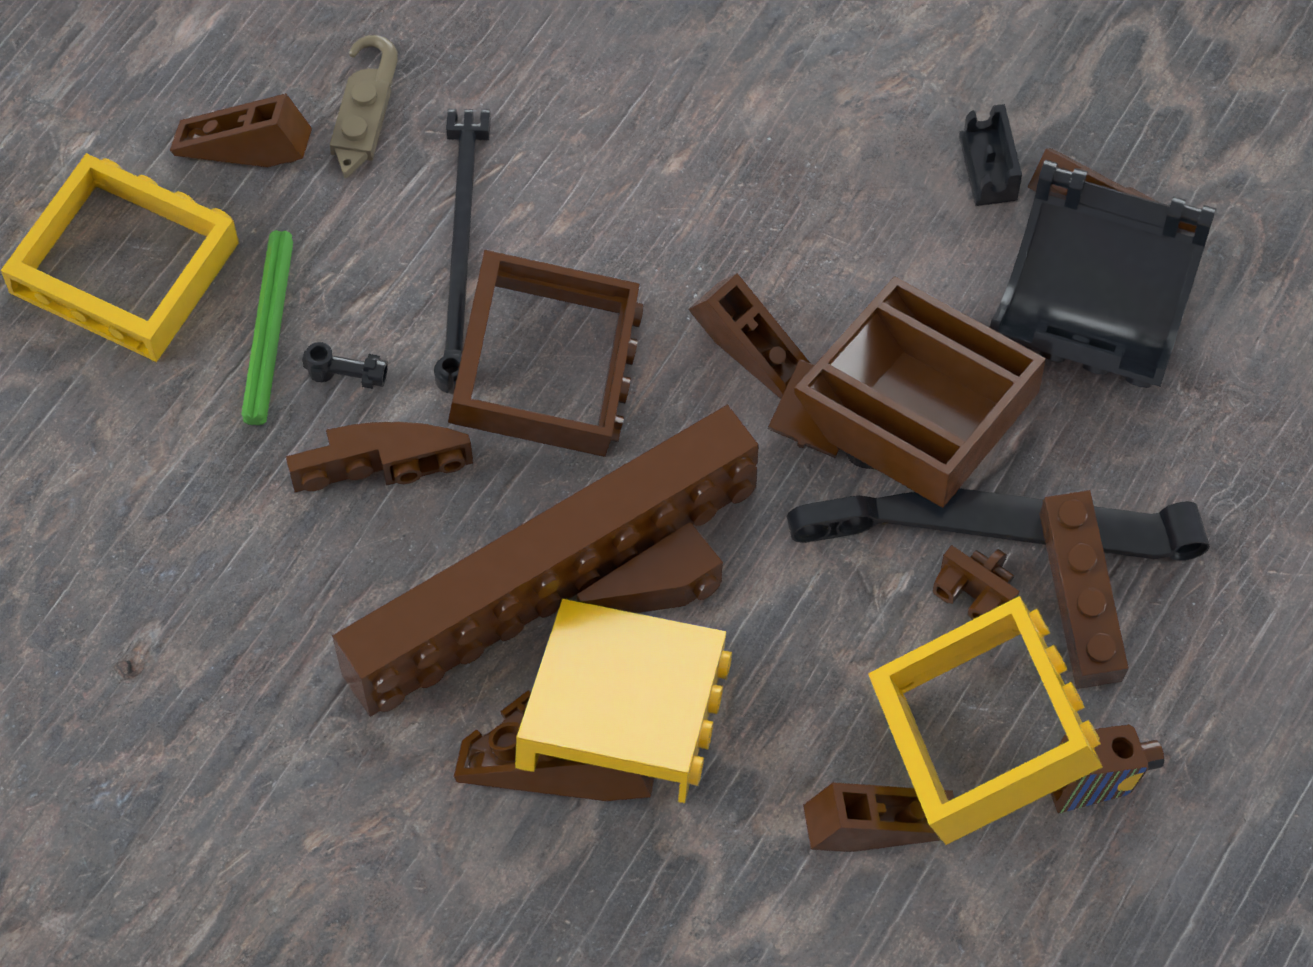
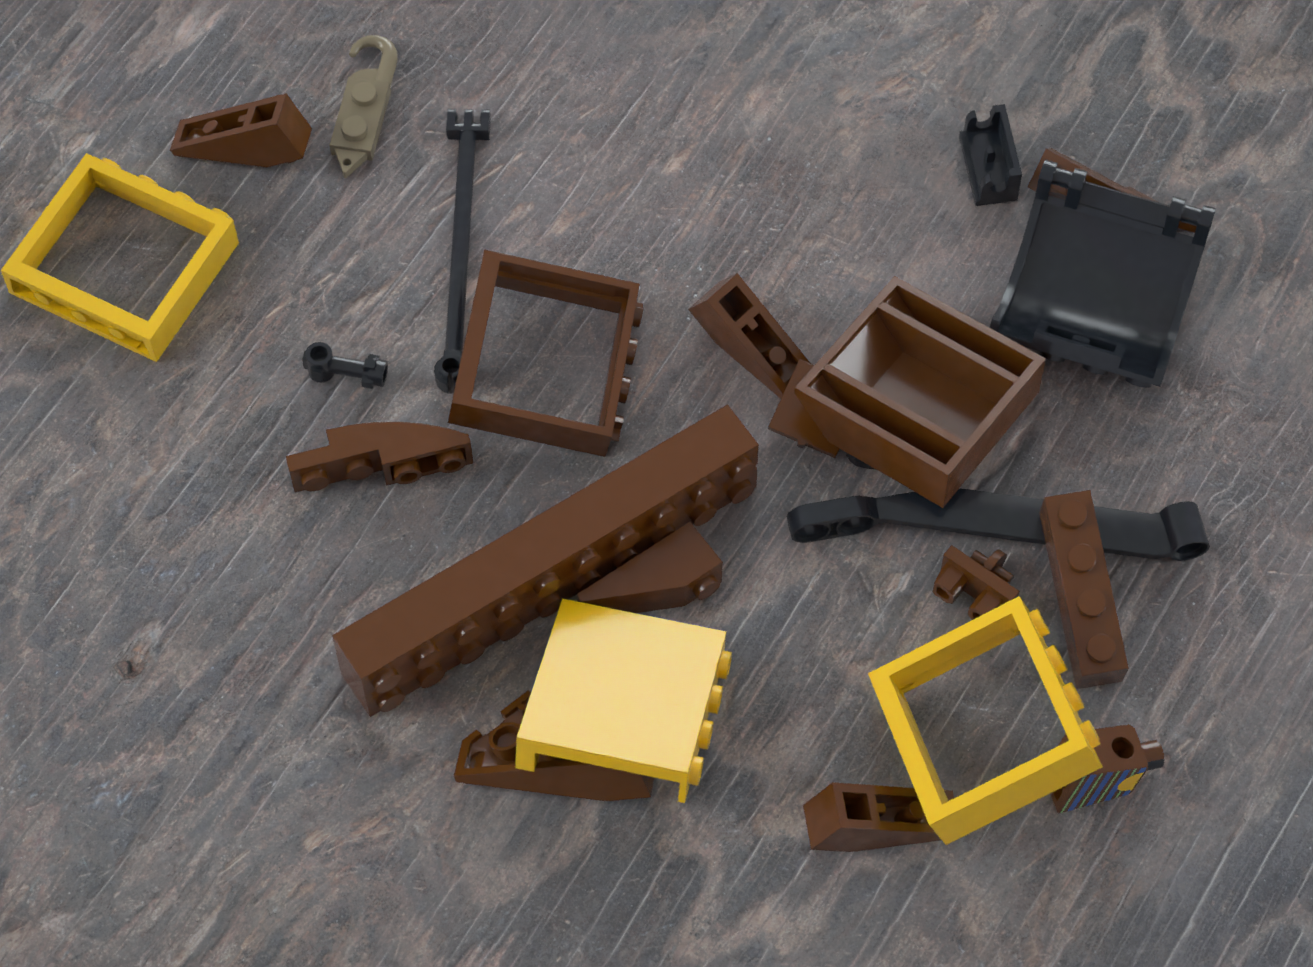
bright green axle [241,230,293,426] -> none

